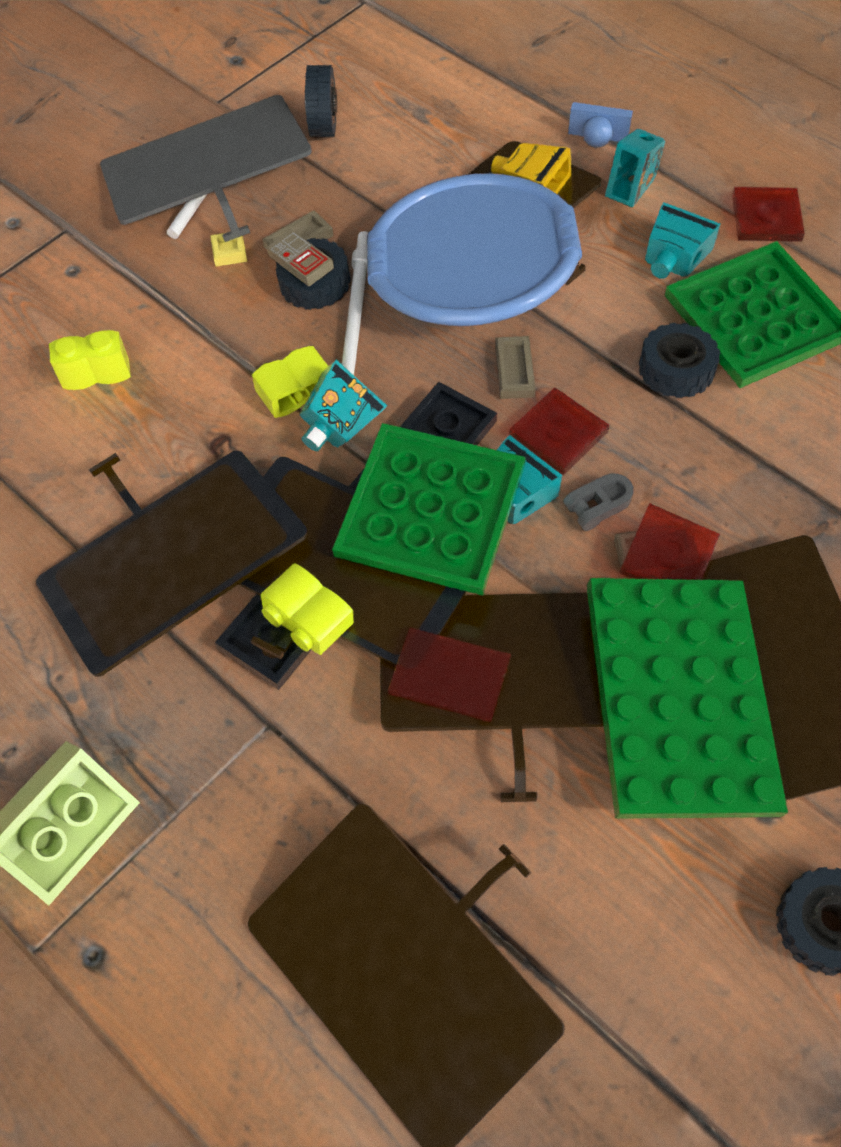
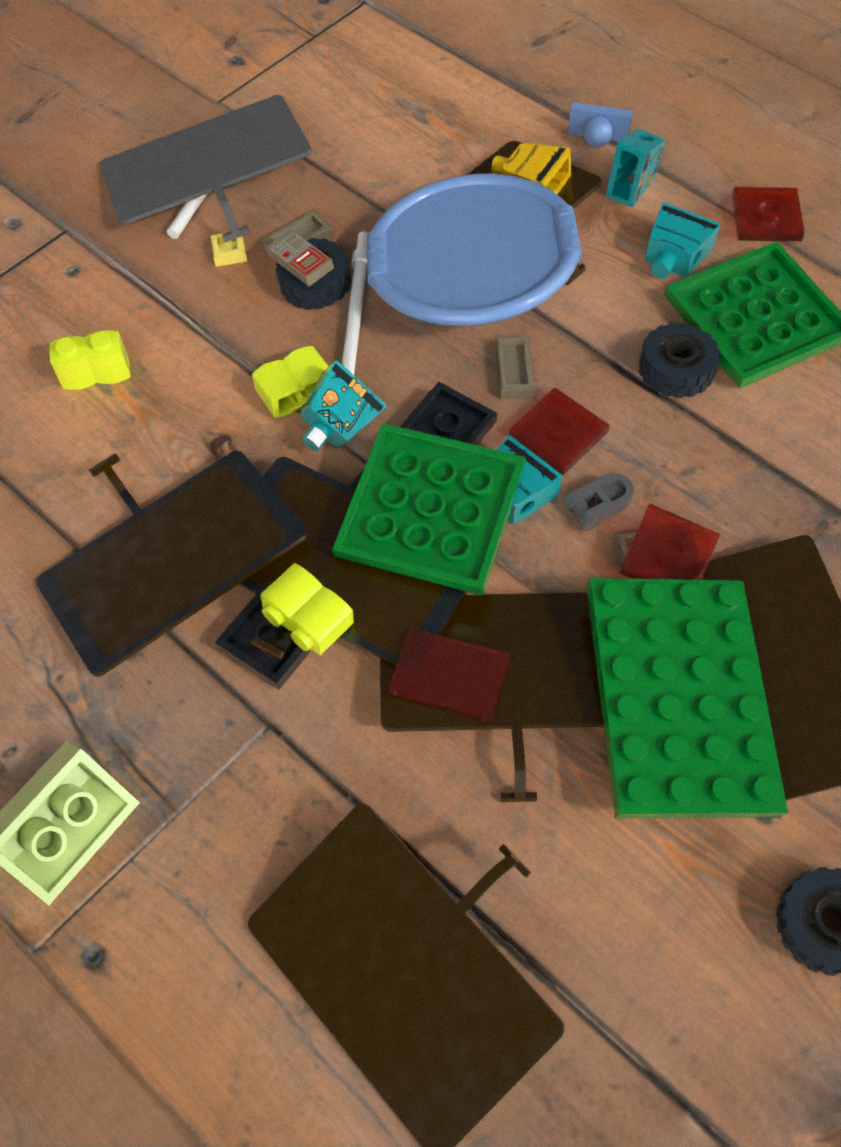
black wheel [304,65,337,137] -> none

